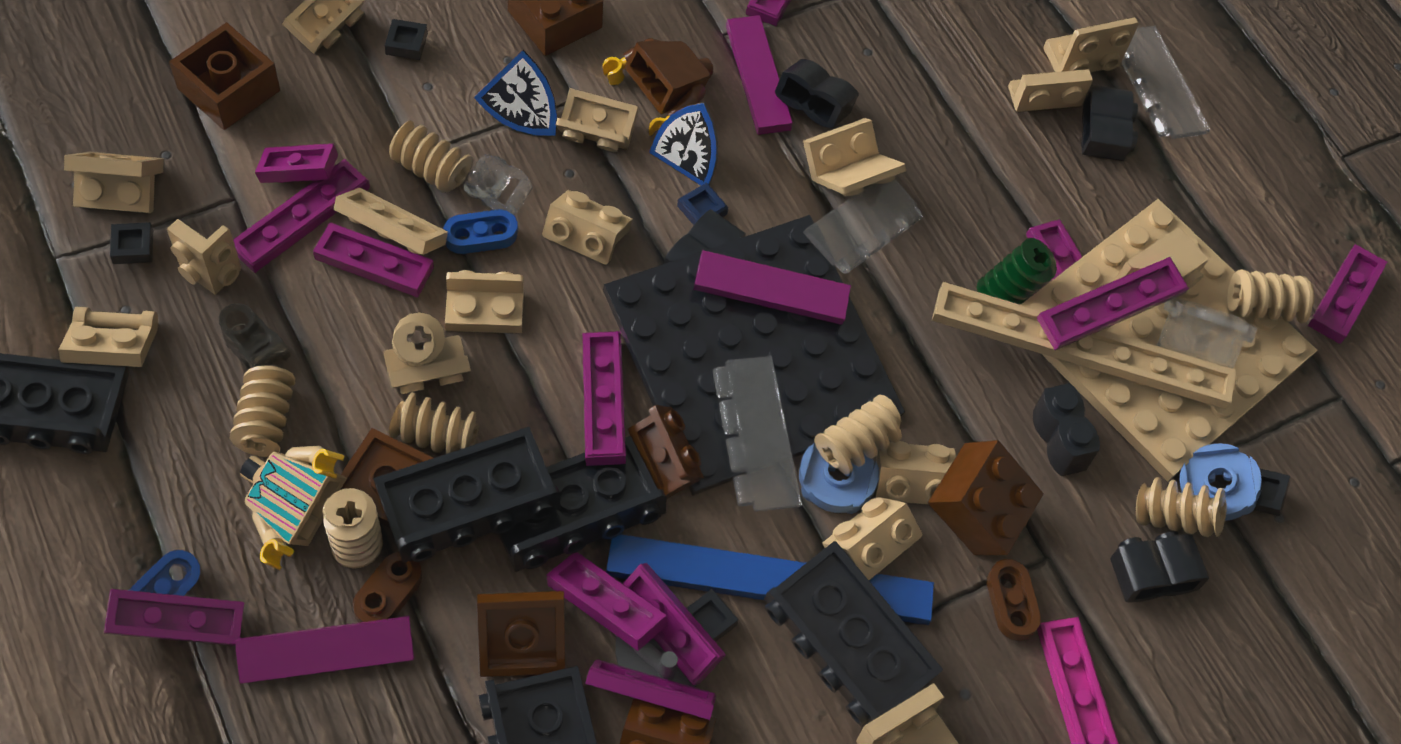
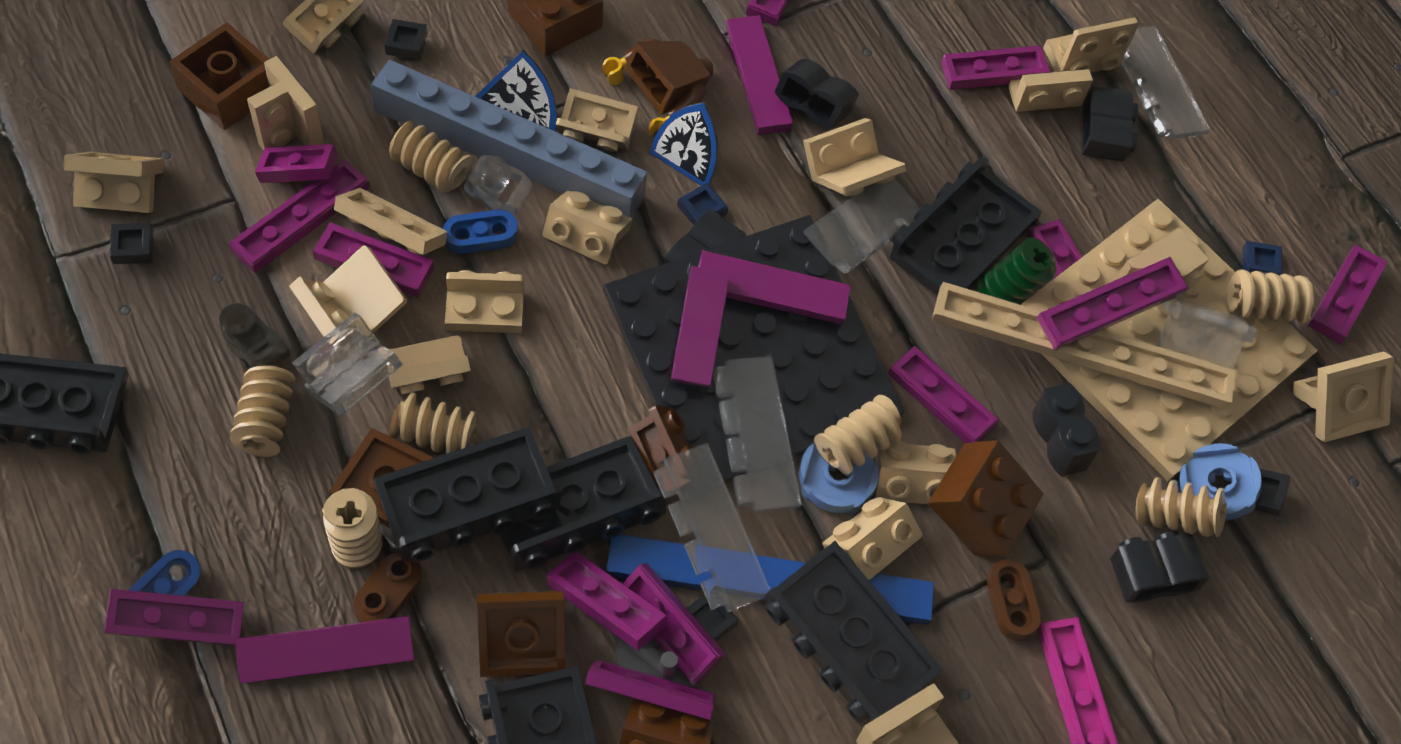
tan plate [58,307,158,367] -> none
tan bracket [167,219,241,295] -> none
torso [240,446,347,571] -> none
tan piece [392,312,445,367] -> none
magenta tile [582,331,626,466] -> none
none -> tan bracket [247,56,324,150]
none -> tan bracket [289,245,407,352]
none -> clear bracket [292,313,403,416]
none -> sand blue brick [371,59,647,218]
none -> clear windscreen [653,443,770,612]
none -> magenta tile [670,266,730,388]
none -> magenta tile [888,346,1000,443]
none -> black bracket [890,156,1042,296]
none -> magenta plate [941,45,1050,90]
none -> dark blue tile [1242,241,1283,276]
none -> tan bracket [1293,351,1394,442]

